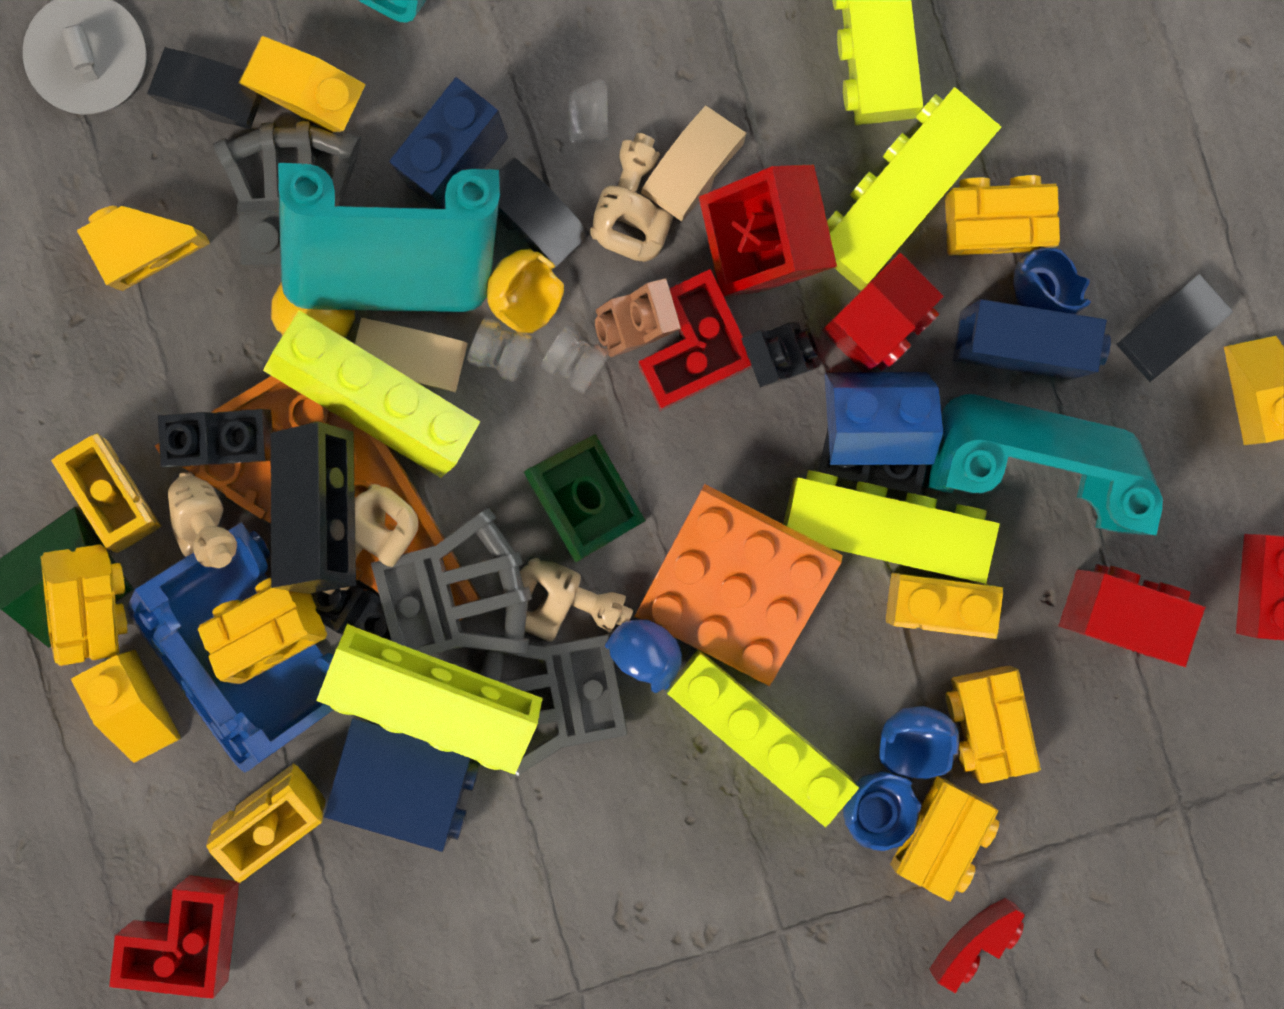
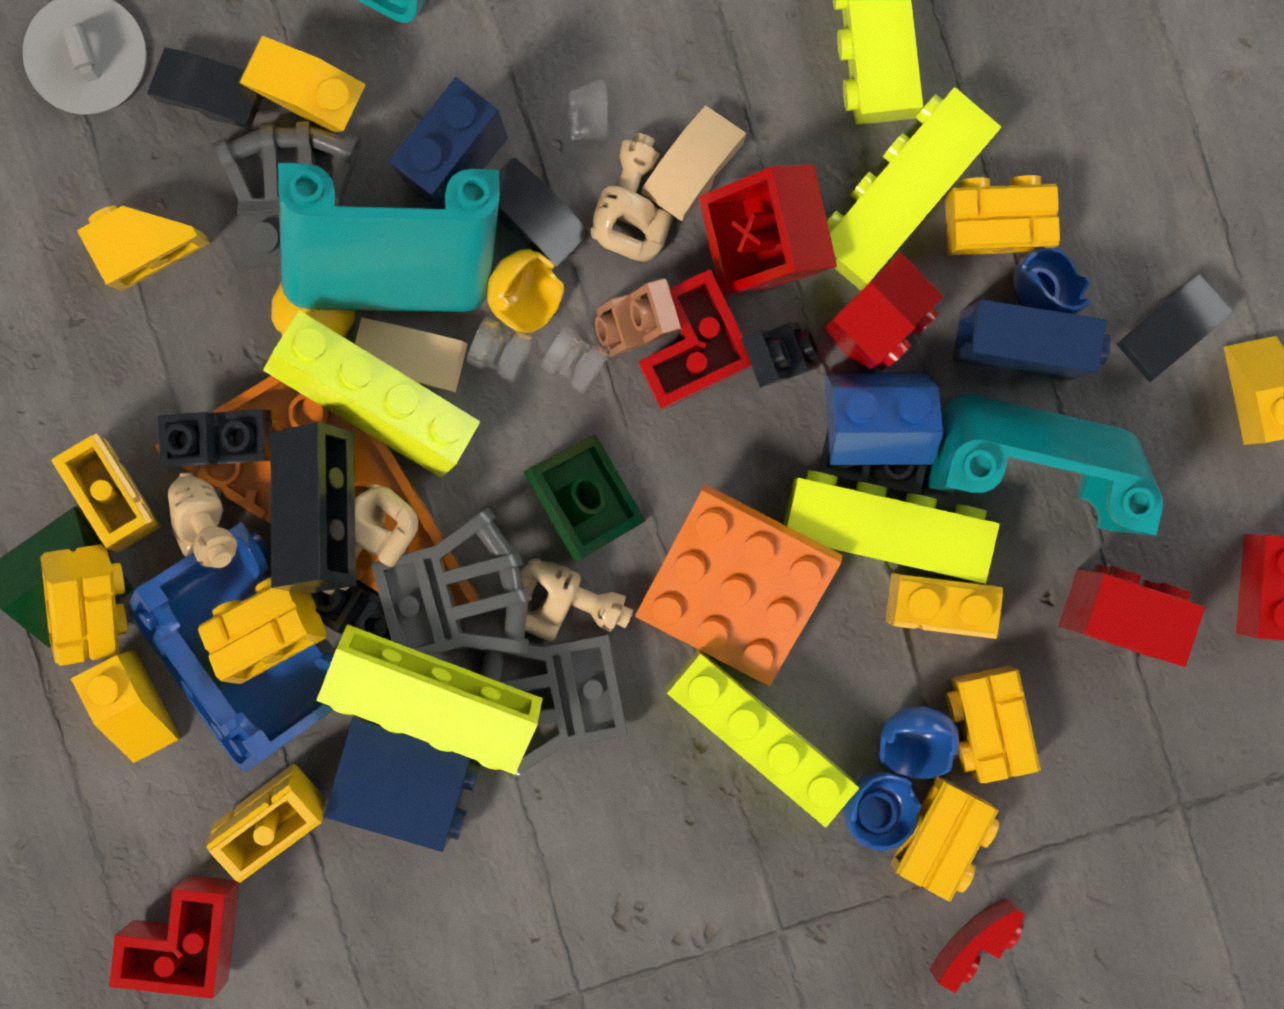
blue hair [605,620,682,693] -> none

